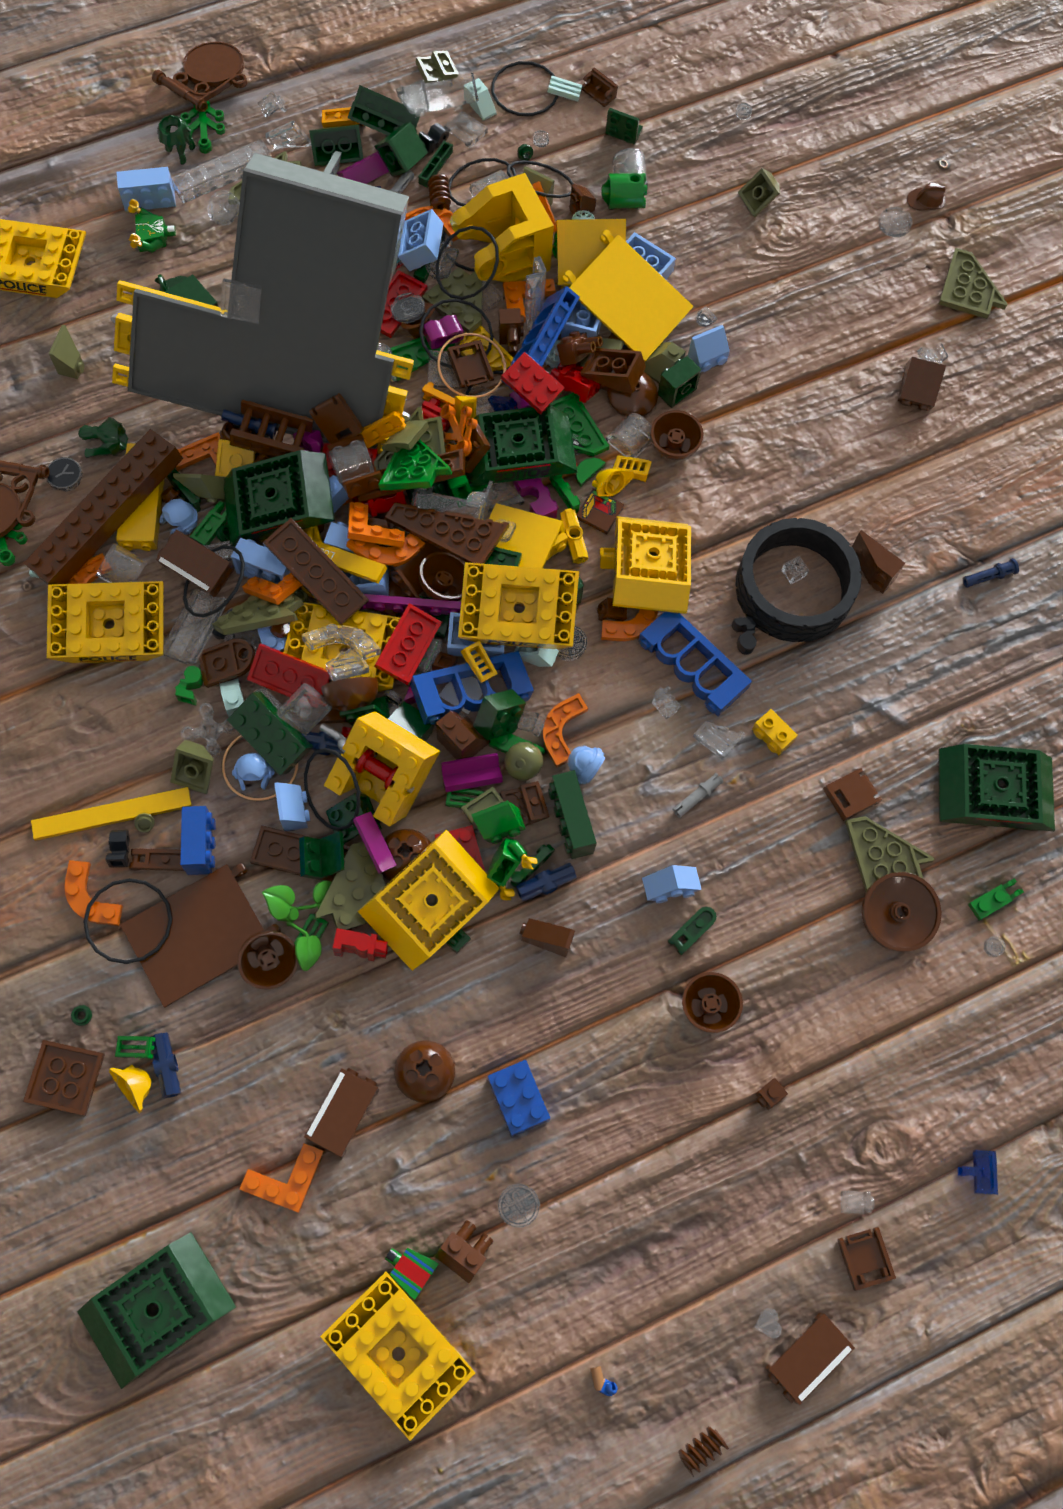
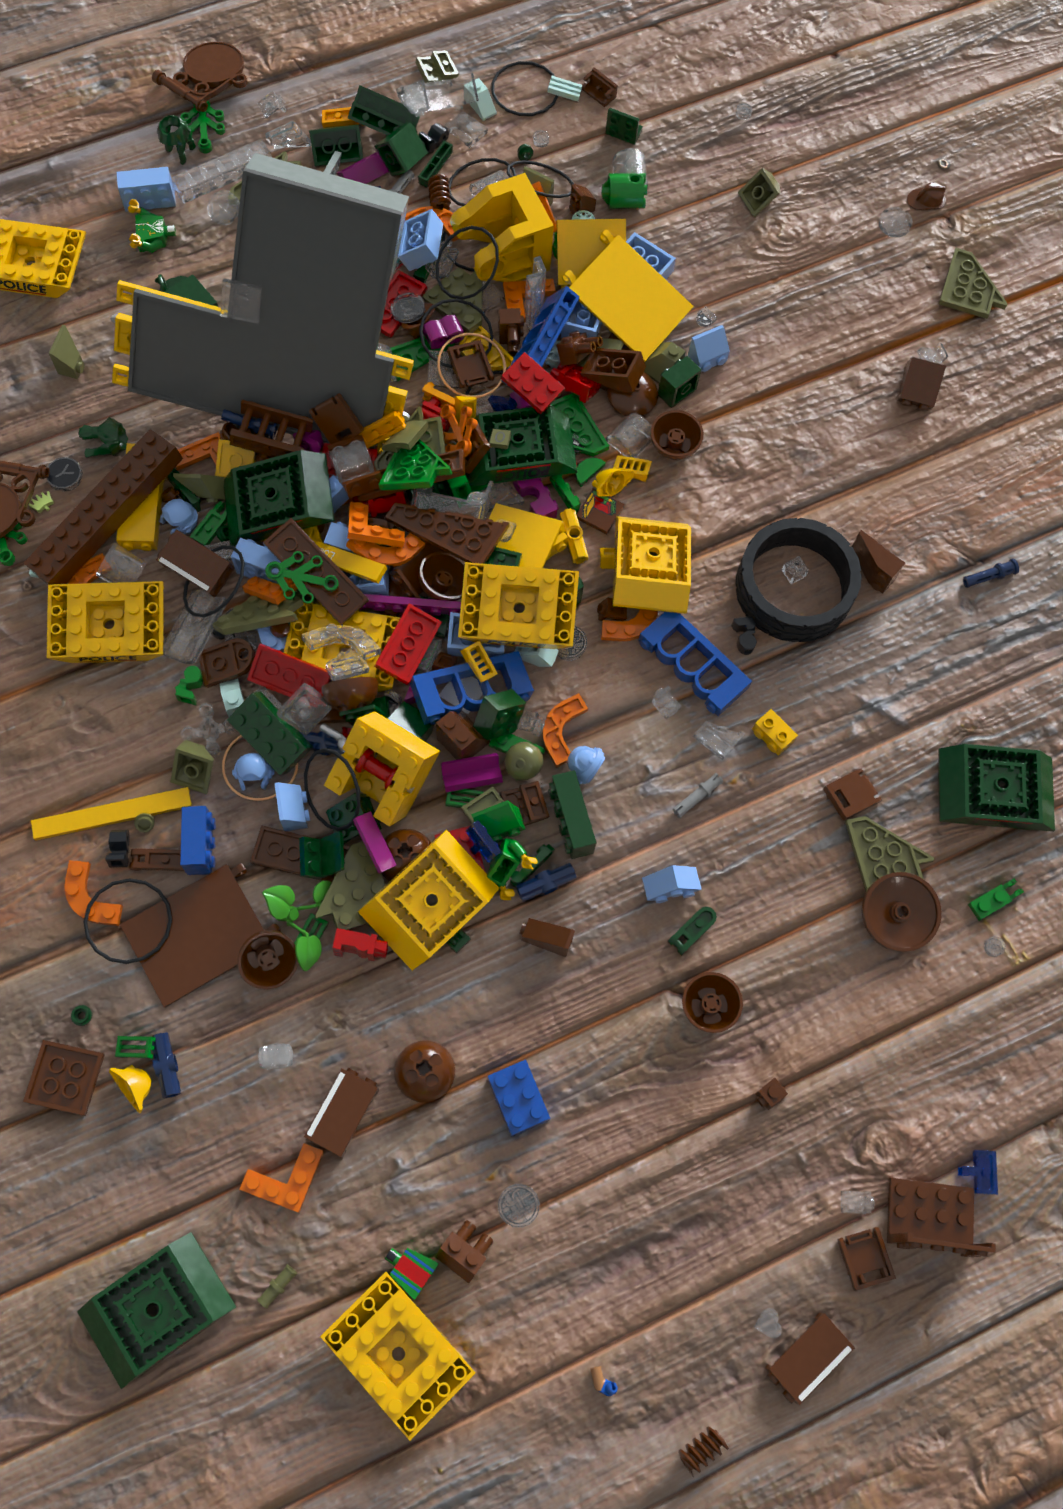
none -> yellowish green piece [29,491,54,513]
none -> olive pin [257,1264,297,1309]
none -> clear gear [258,1043,293,1070]
none -> green plant [265,551,339,604]
none -> clear blue plate [465,820,501,863]
none -> olive tile [489,429,511,449]
none -> reddish brown bracket [887,1178,996,1258]

